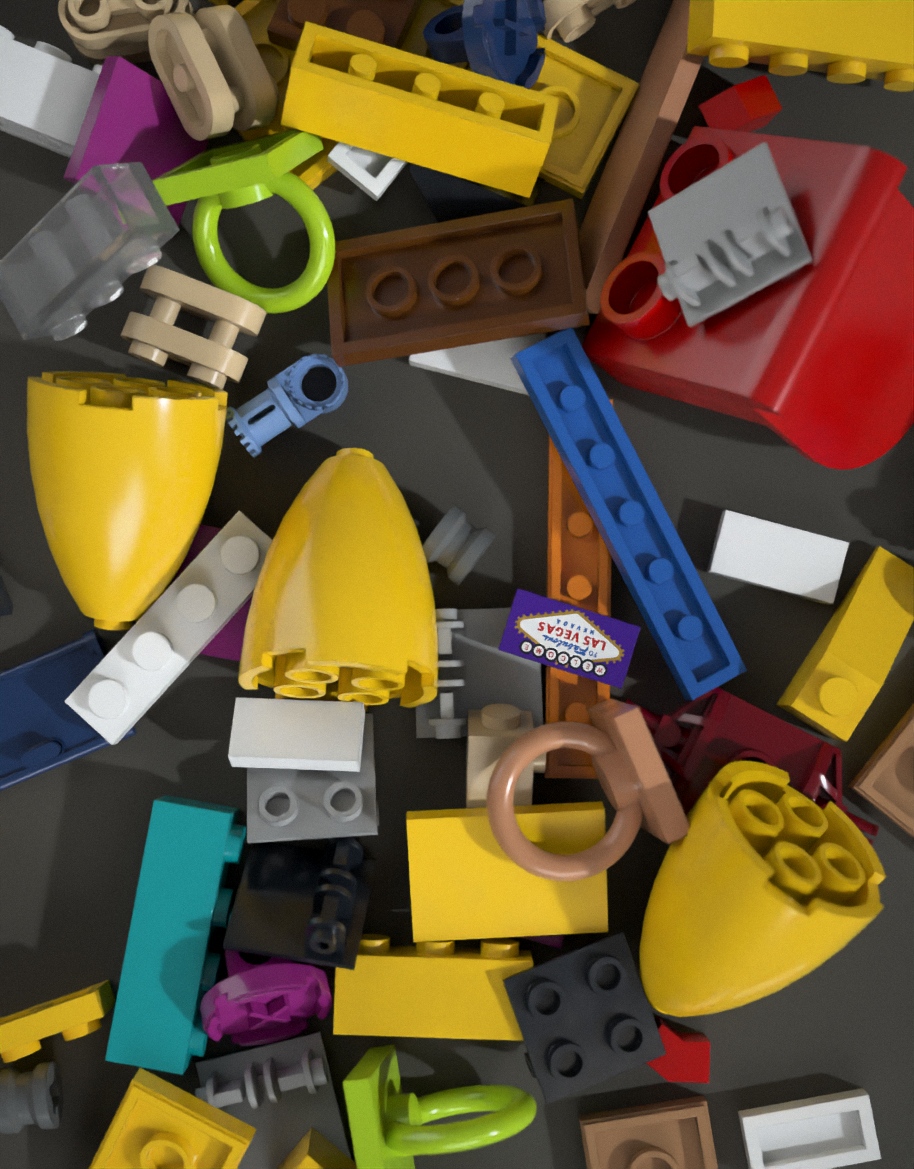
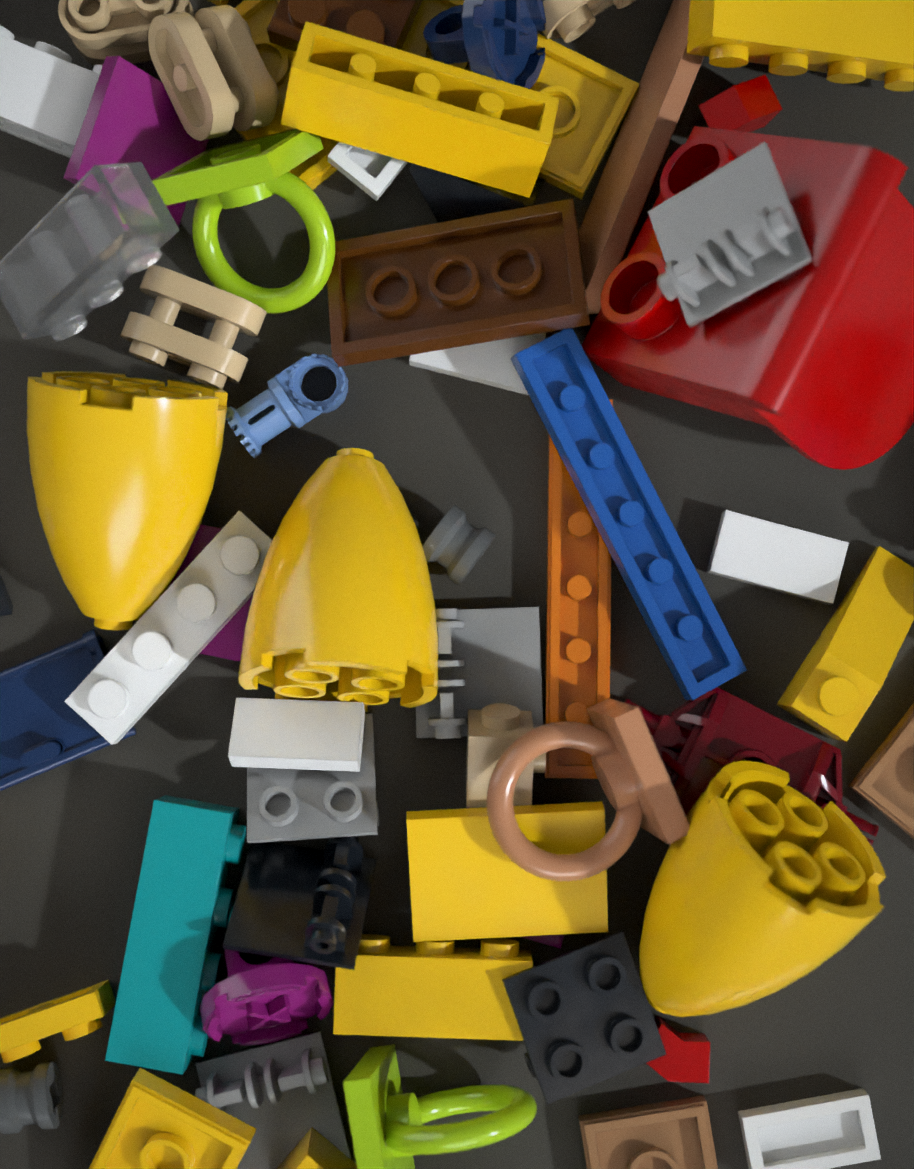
tile [498,588,641,689] -> none

